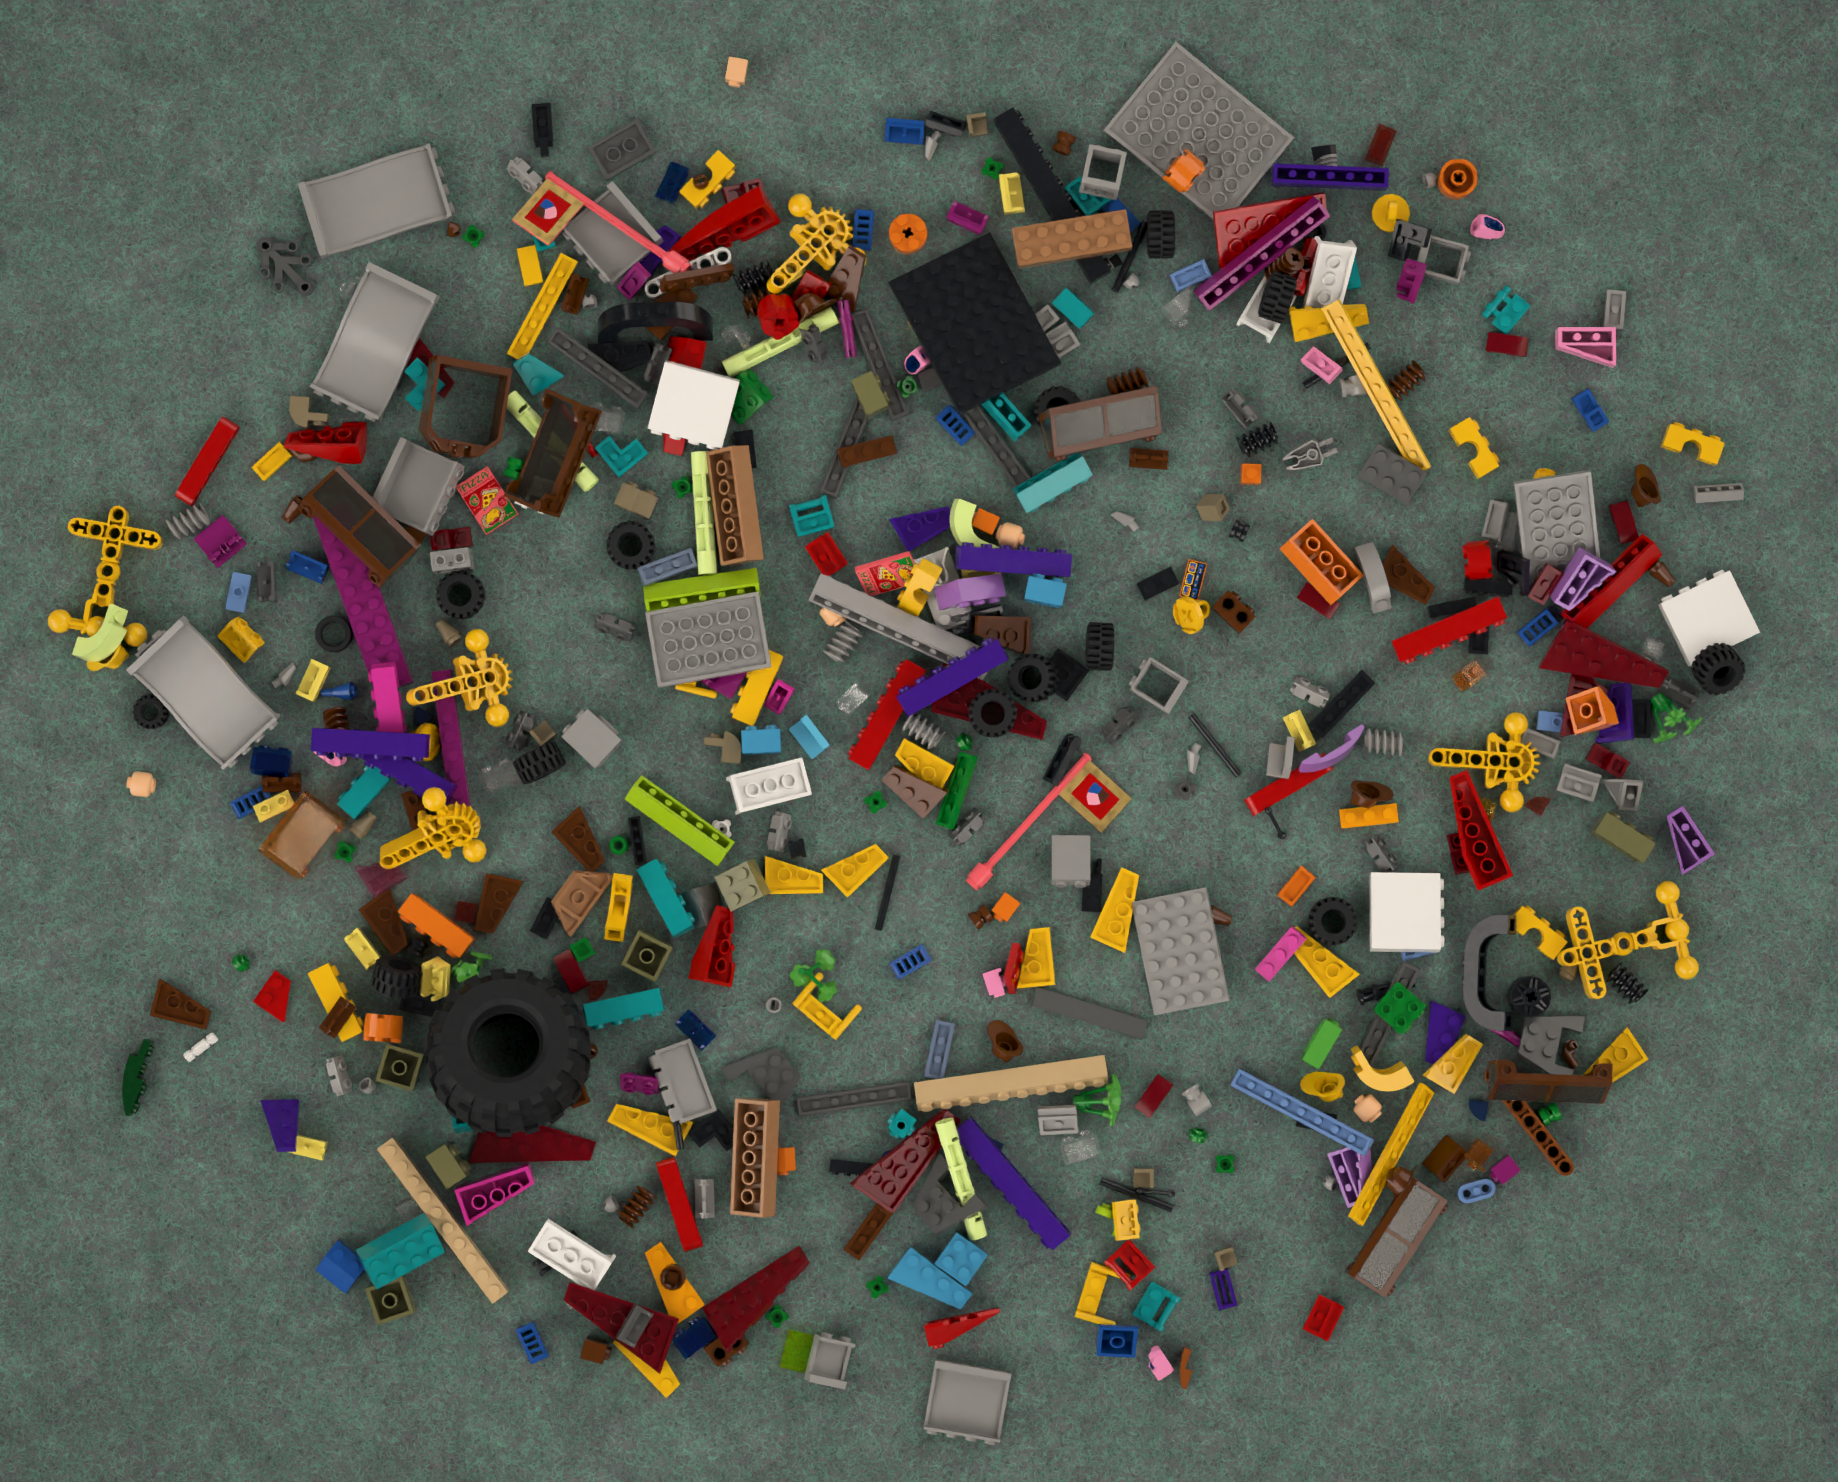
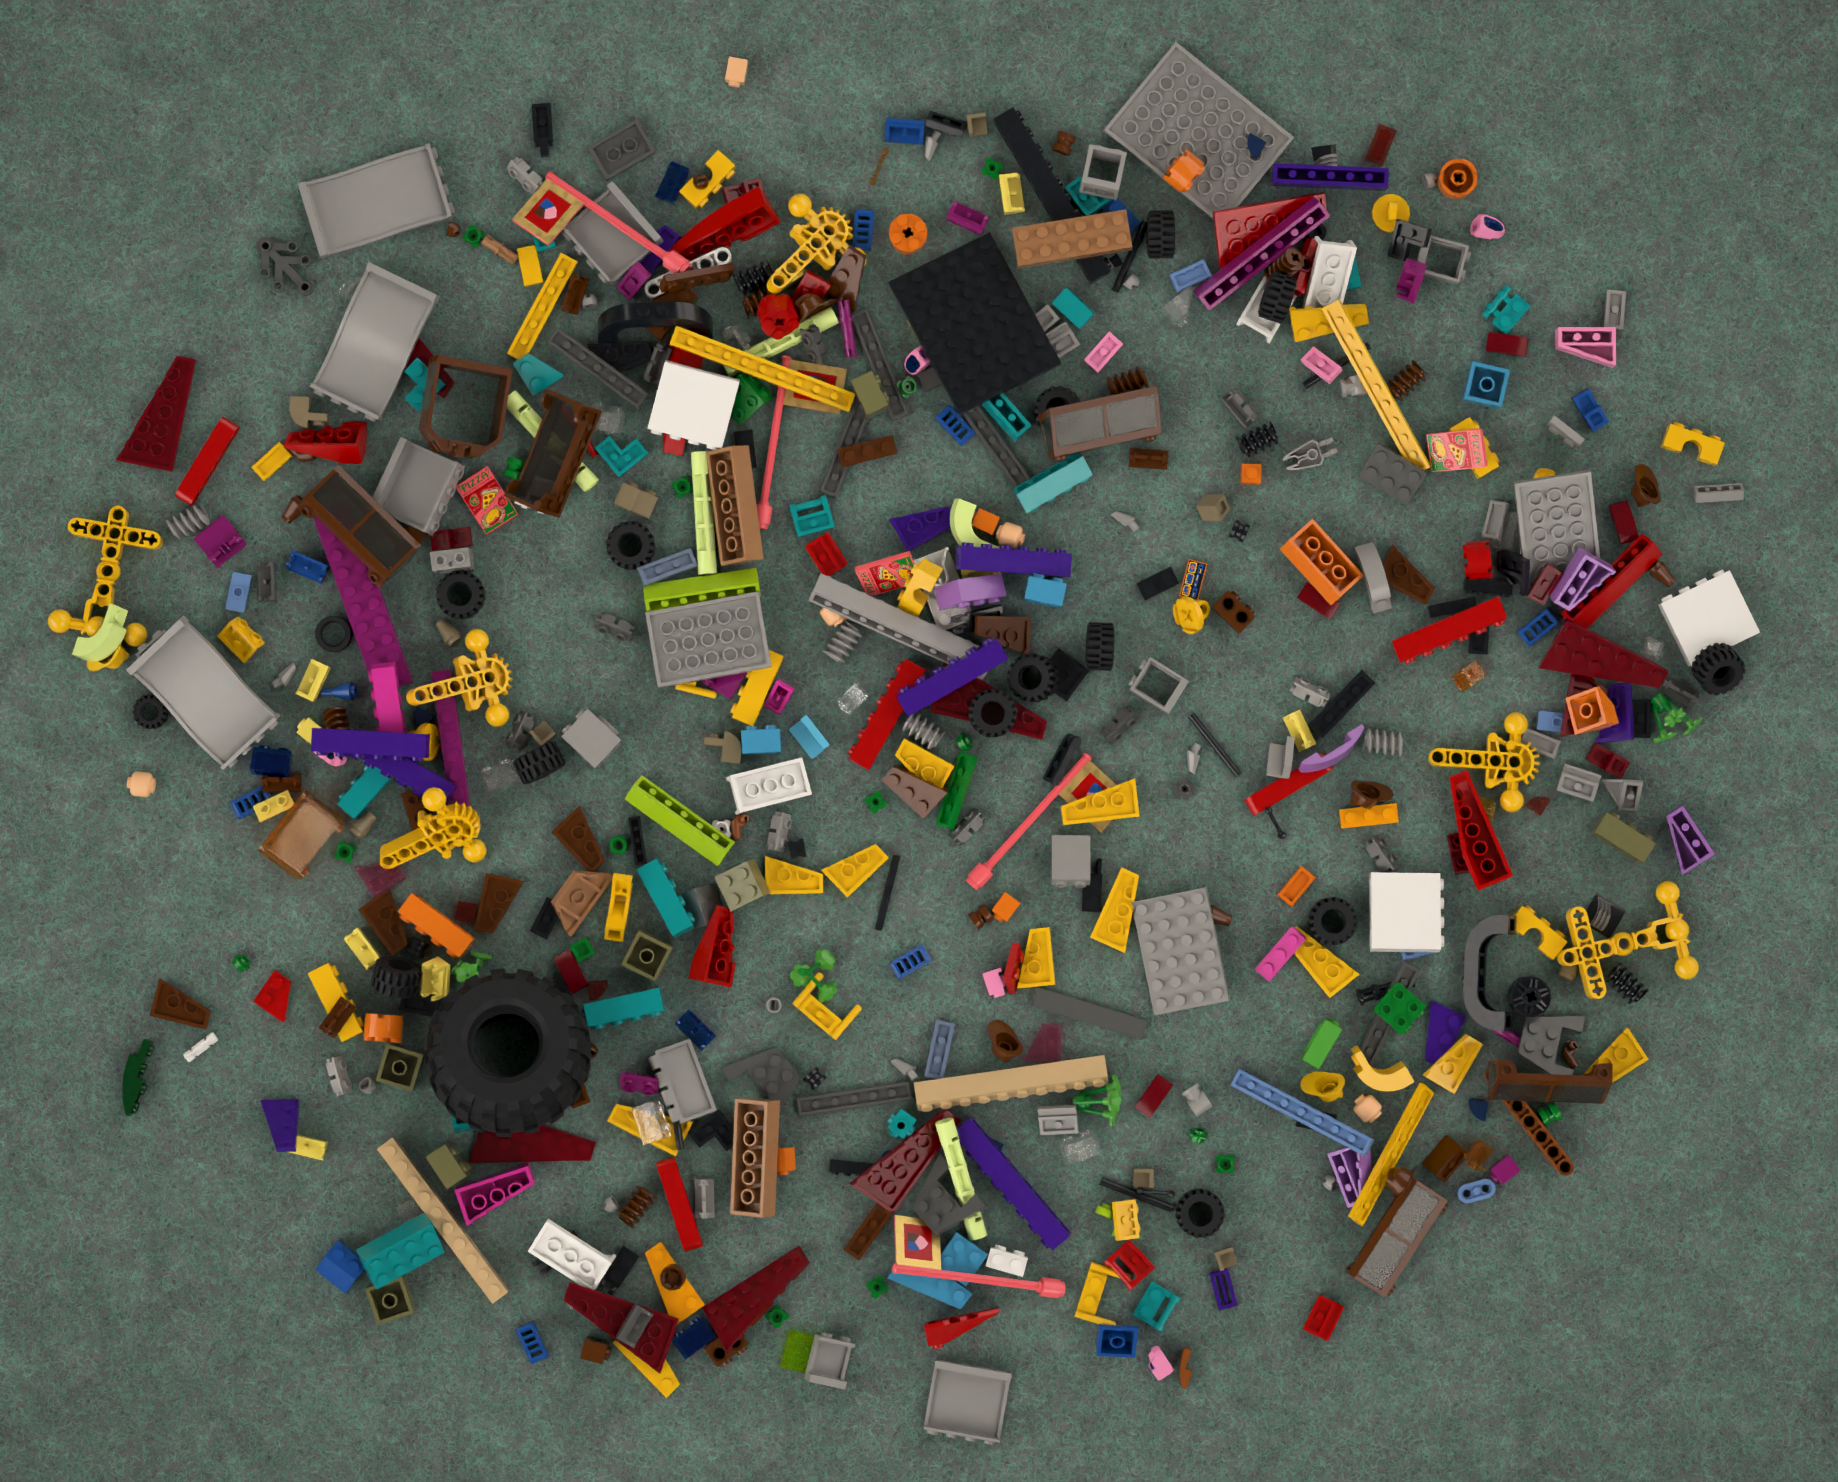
none -> dark red wing [116,356,197,472]
none -> light yellow brick [296,718,322,744]
none -> medium nougat axle [481,235,518,264]
none -> black hinge [596,1246,640,1296]
none -> clear bracket [632,1101,671,1145]
none -> yellow plate [669,326,855,412]
none -> dark orange arm [731,813,750,839]
none -> flag [756,355,847,530]
none -> black wheel [802,1066,827,1090]
none -> clear orange hinge [869,148,889,185]
none -> light grey bar [891,1059,919,1082]
none -> flag [892,1215,1066,1298]
none -> white brick [985,1244,1028,1277]
none -> clear pink wing [1024,1024,1063,1063]
none -> yellow wing [1061,778,1140,825]
none -> bright pink plate [1084,332,1123,373]
none -> black tyre [1175,1189,1225,1238]
none -> dark blue tile [1247,133,1267,160]
none -> tile [1426,428,1488,472]
none -> dark azure brick [1462,361,1510,410]
none -> light grey plate [1547,415,1585,448]
none -> black sticker [1586,893,1626,938]

